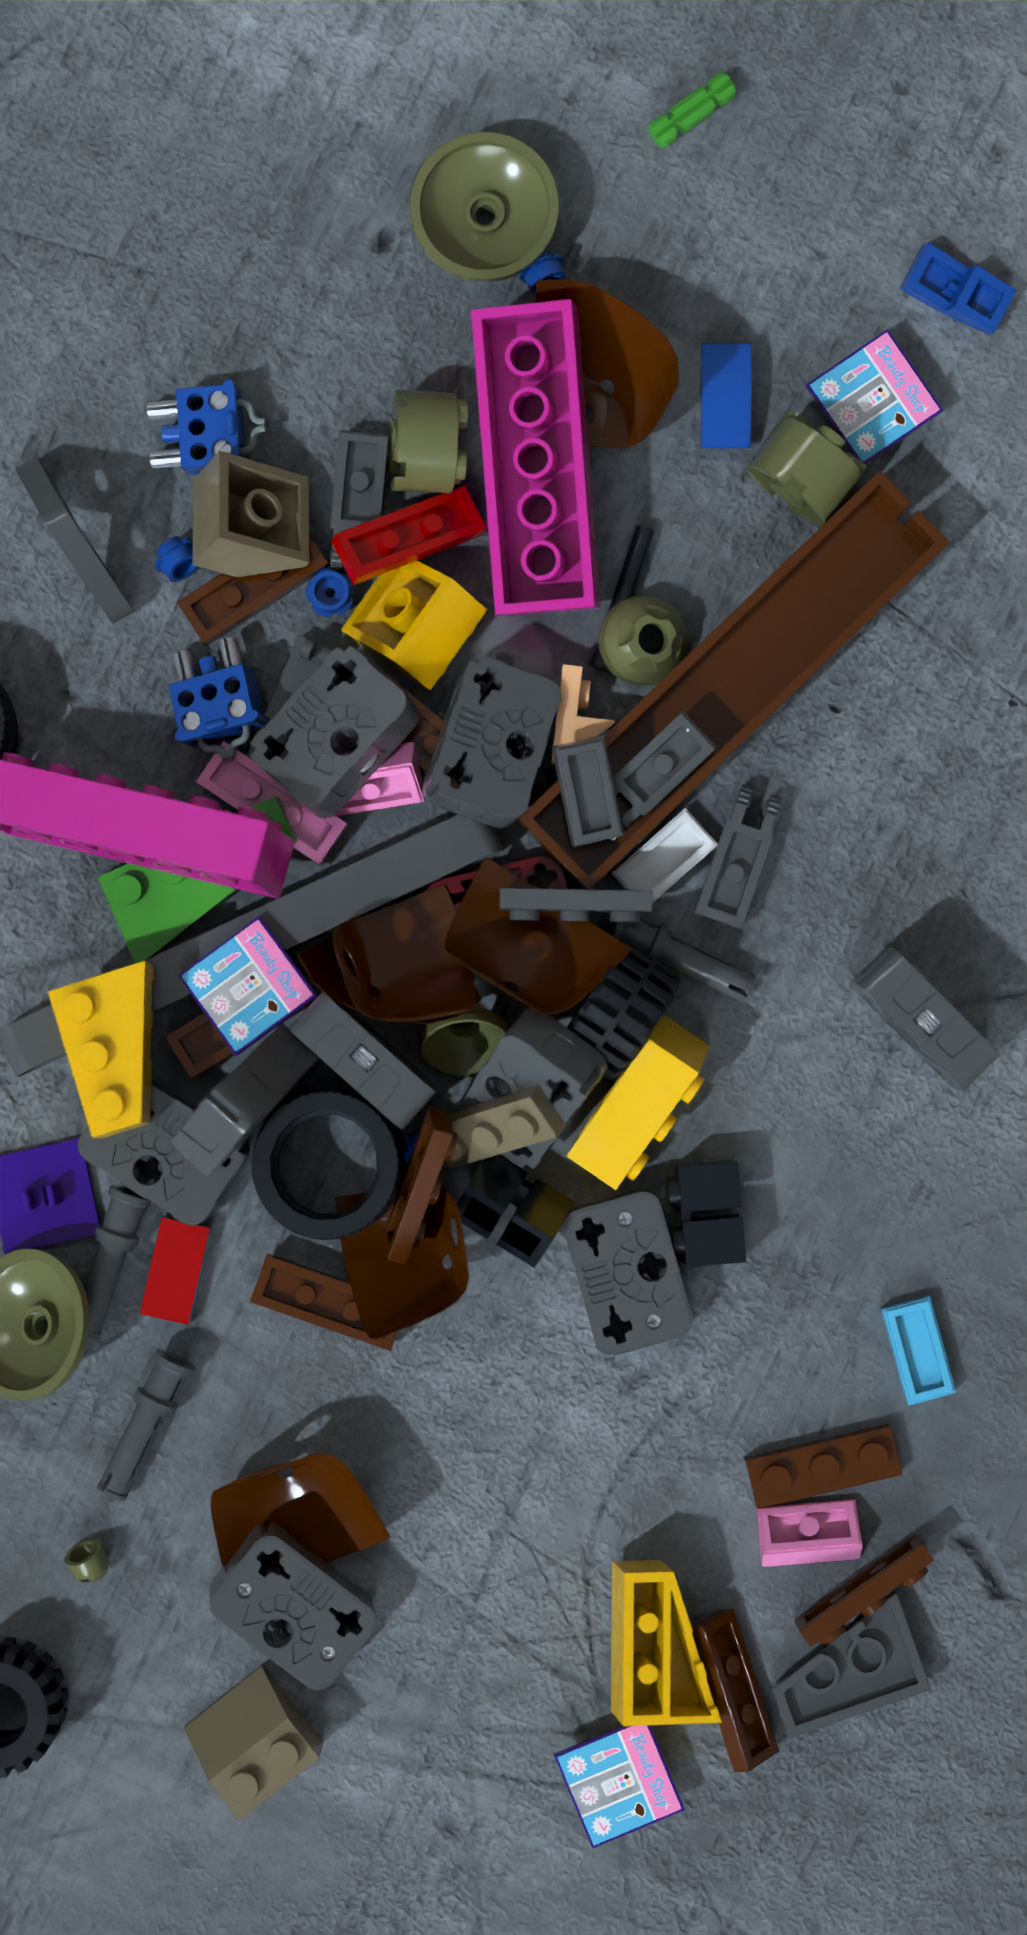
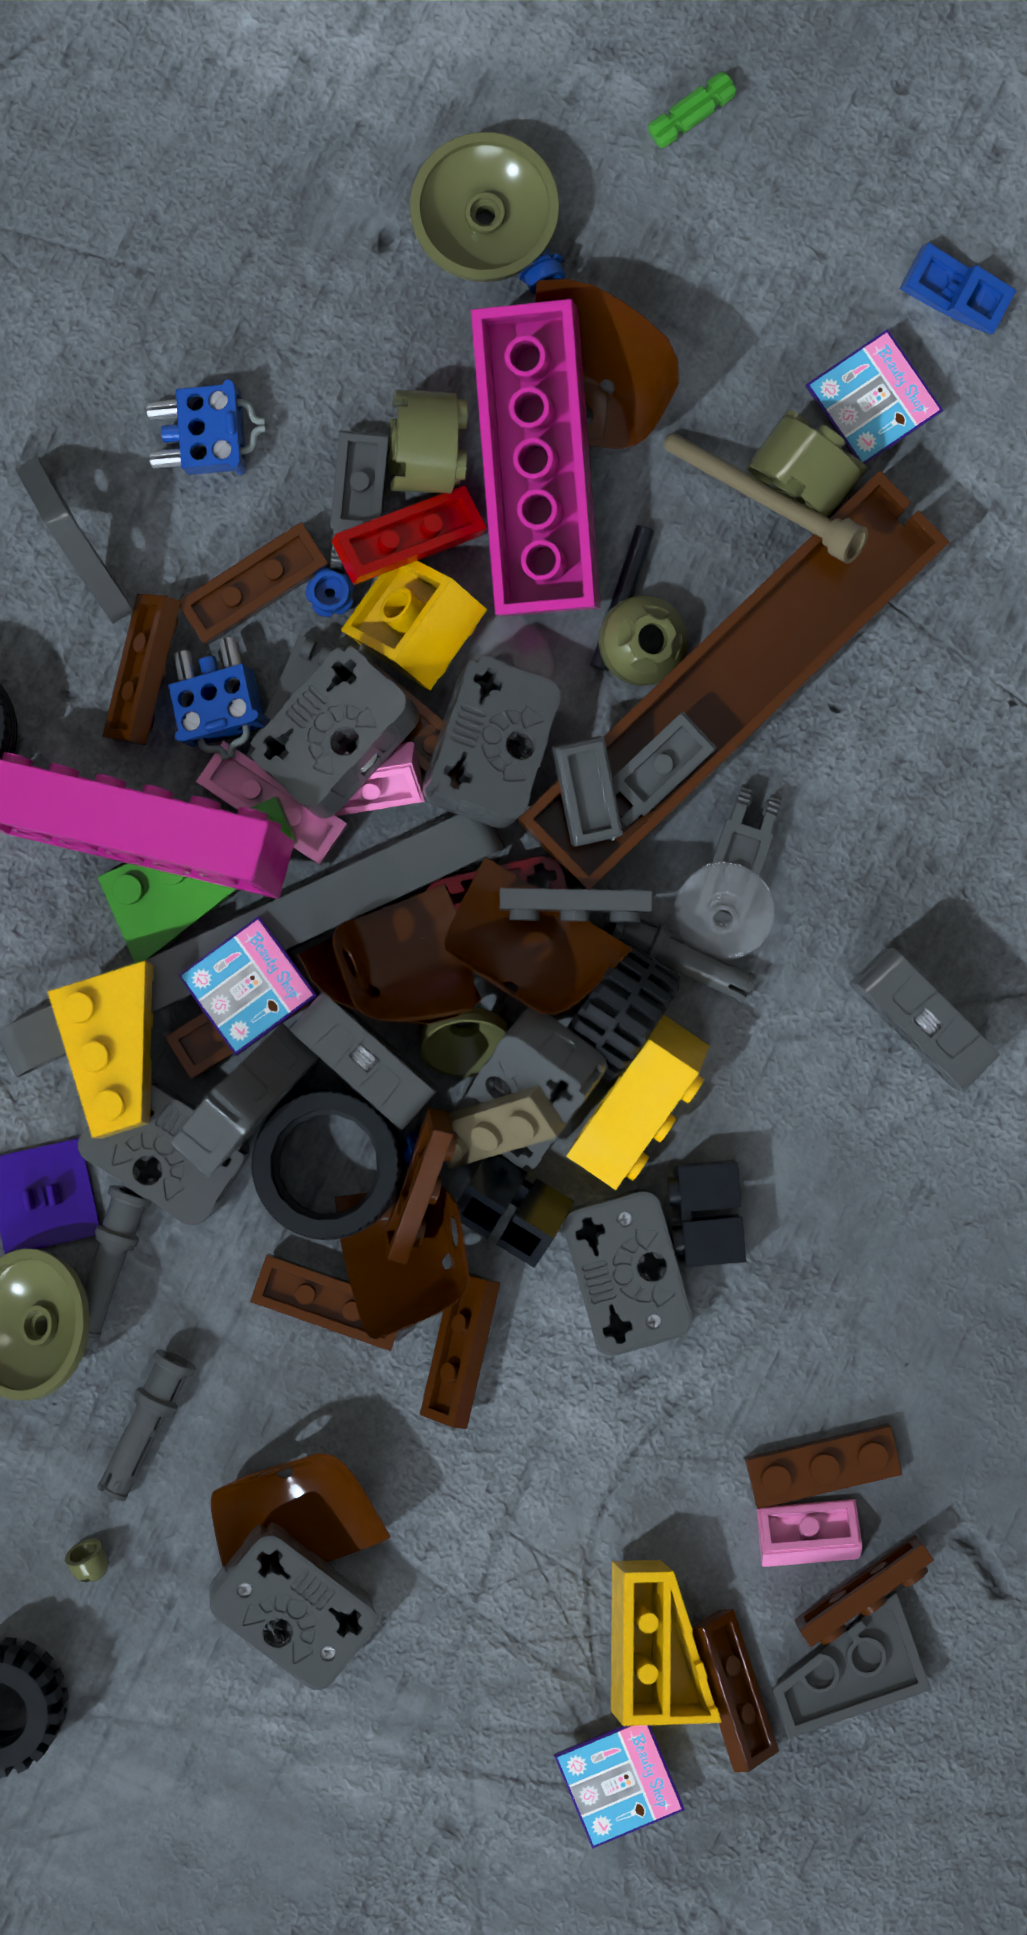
red tile [140,1216,212,1325] -> none
blue plate [155,536,199,582] -> none
dark tan slope [184,1664,323,1821] -> none
dark tan slope [192,451,309,577] -> none
light nougat slope [551,664,616,769] -> none
white tile [611,808,718,903] -> none
blue slope [700,343,752,448] -> none
medium azure tile [880,1295,956,1406] -> none
none -> reddish brown plate [102,594,181,746]
none -> reddish brown plate [420,1272,501,1429]
none -> dark tan piece [663,433,868,564]
none -> clear dish [675,863,774,959]

